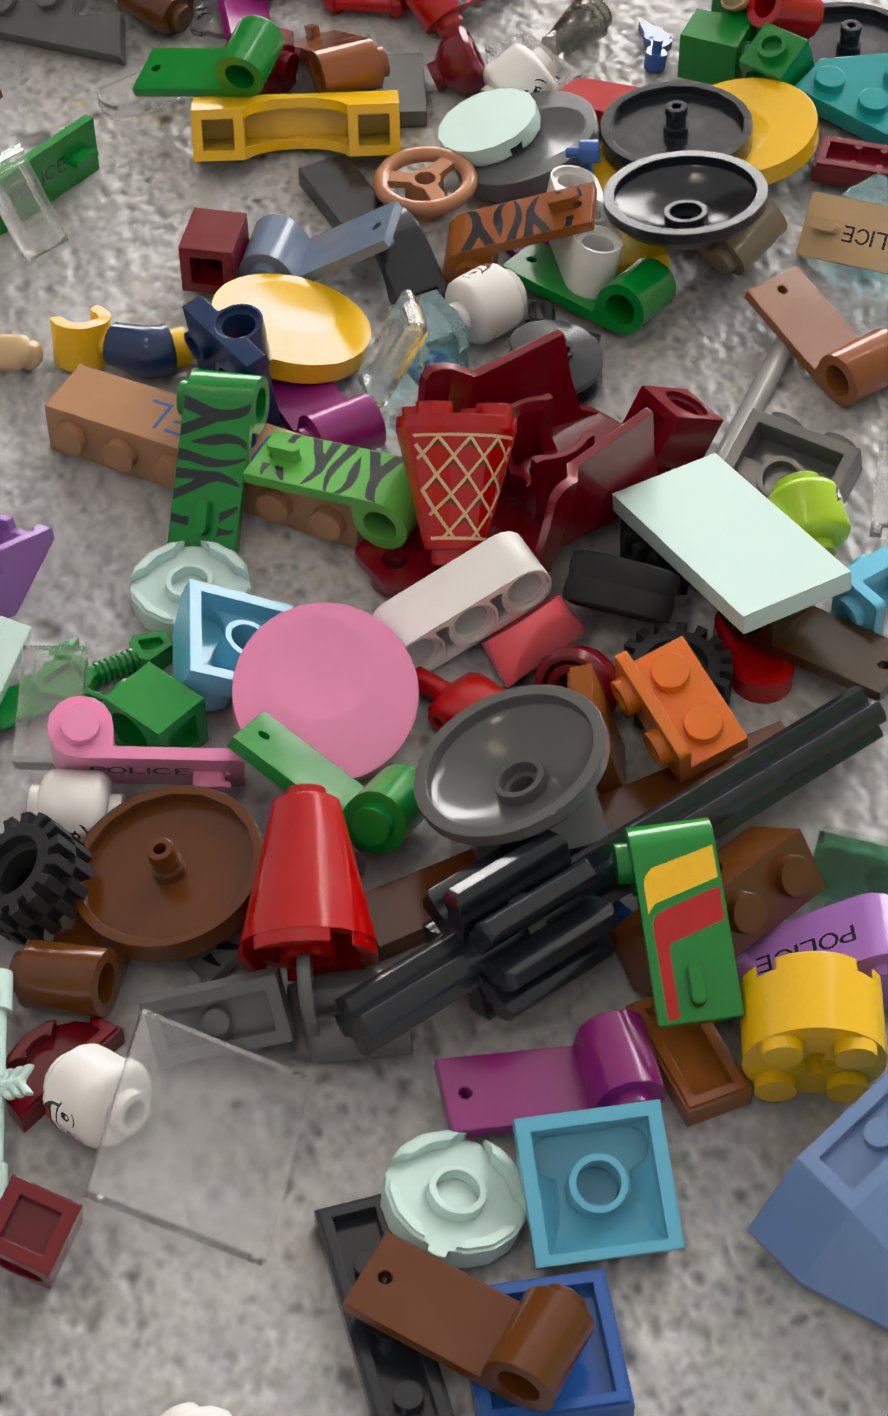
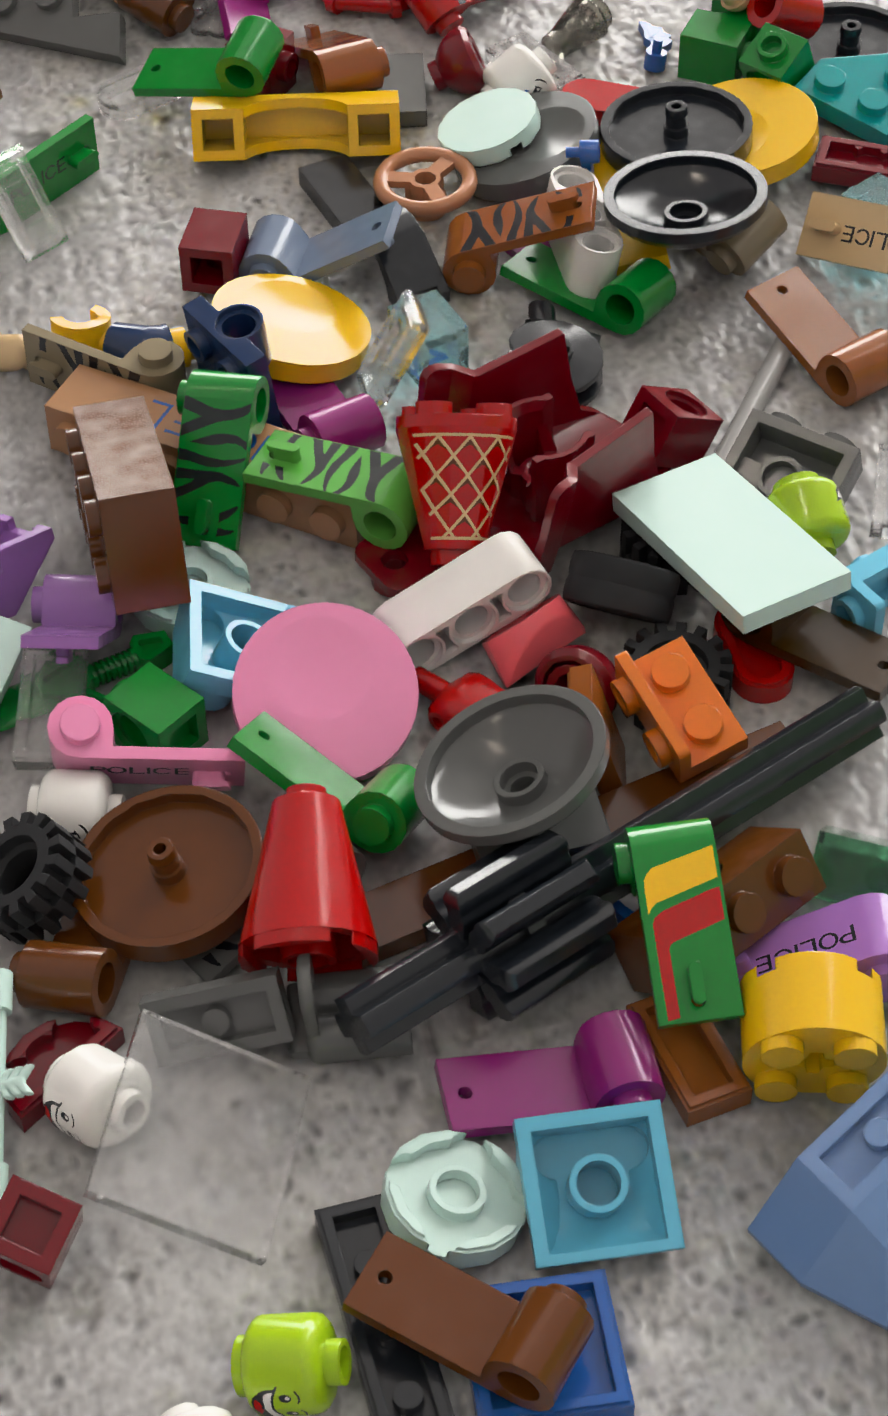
white head [443,263,527,345] -> none
none -> medium lavender door [20,574,124,664]
none -> dark tan door [22,323,187,395]
none -> reddish brown brick [65,396,191,615]
none -> lime head [231,1312,352,1416]

